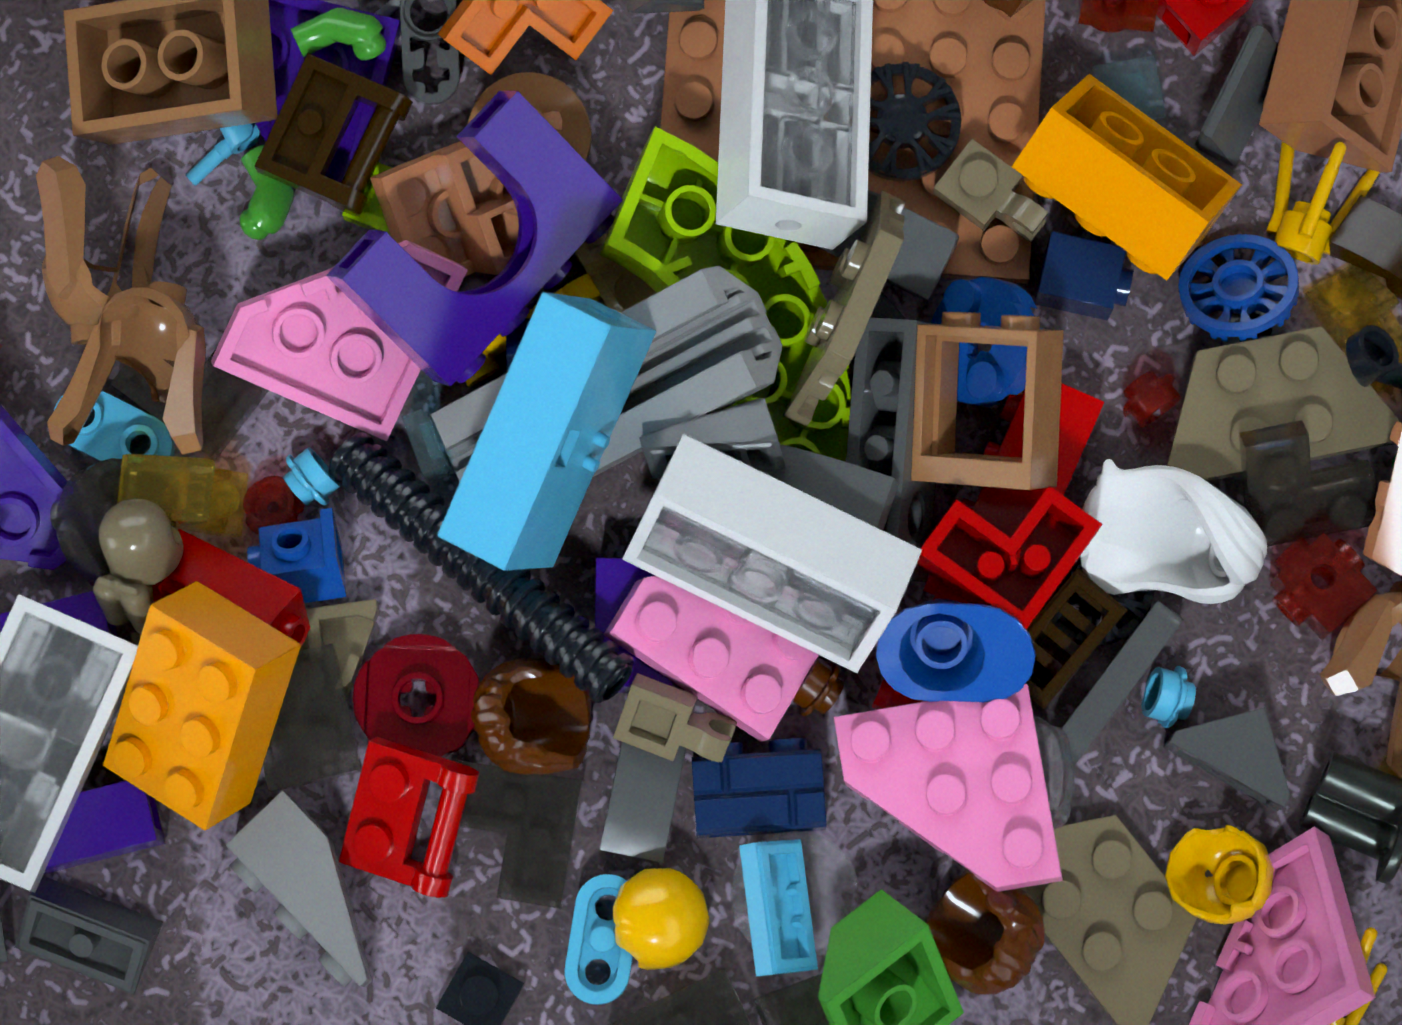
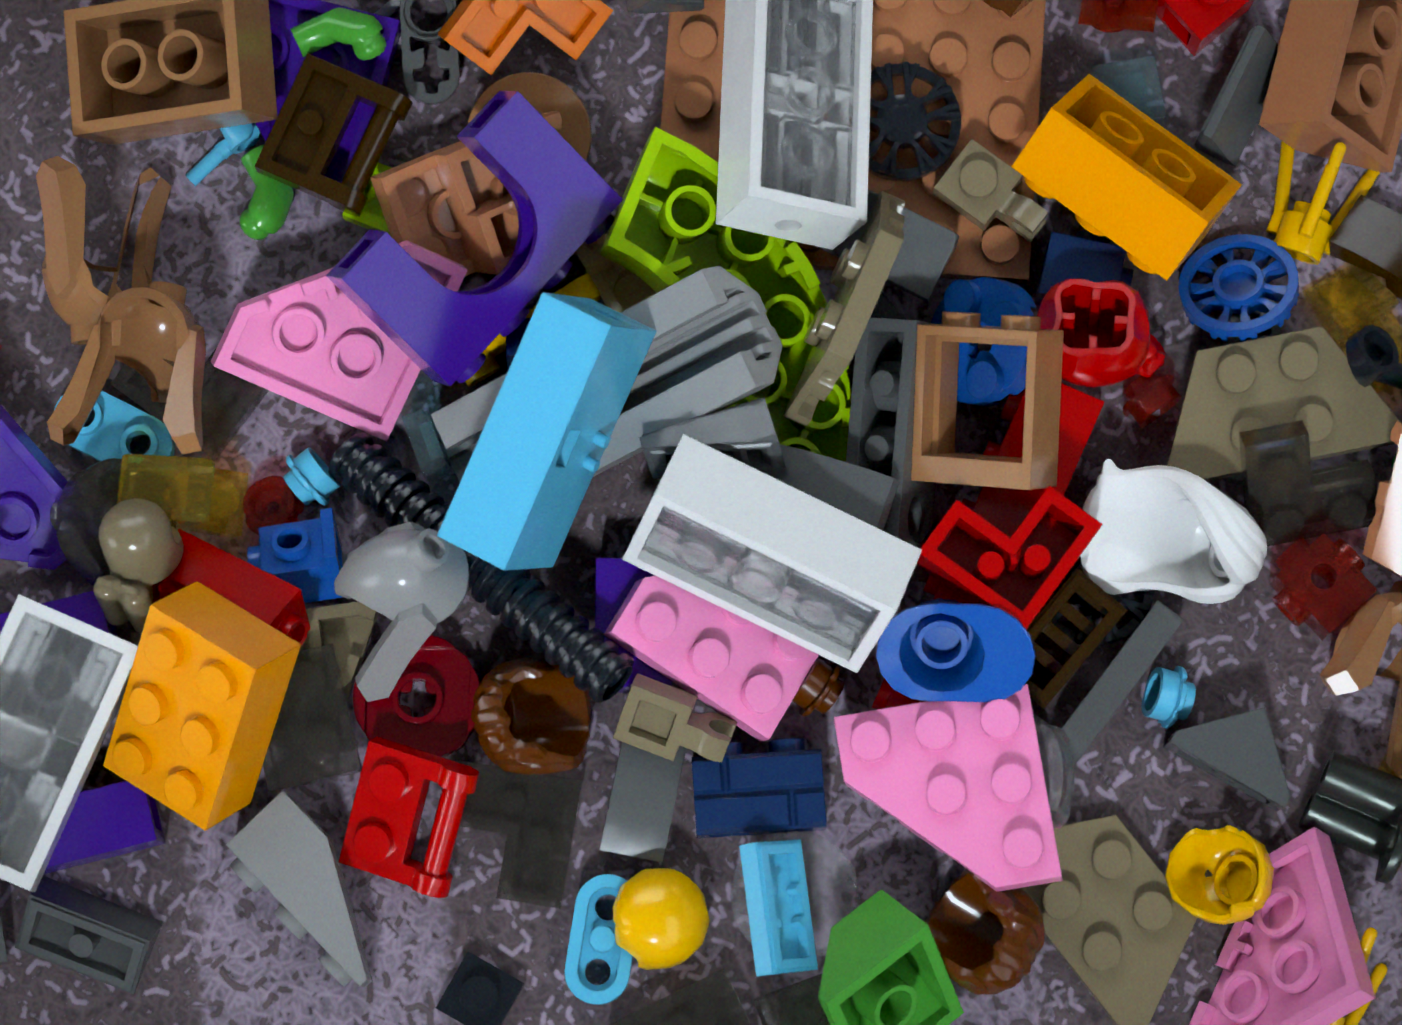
none -> light grey piece [334,521,469,702]
none -> red piece [1037,278,1166,387]

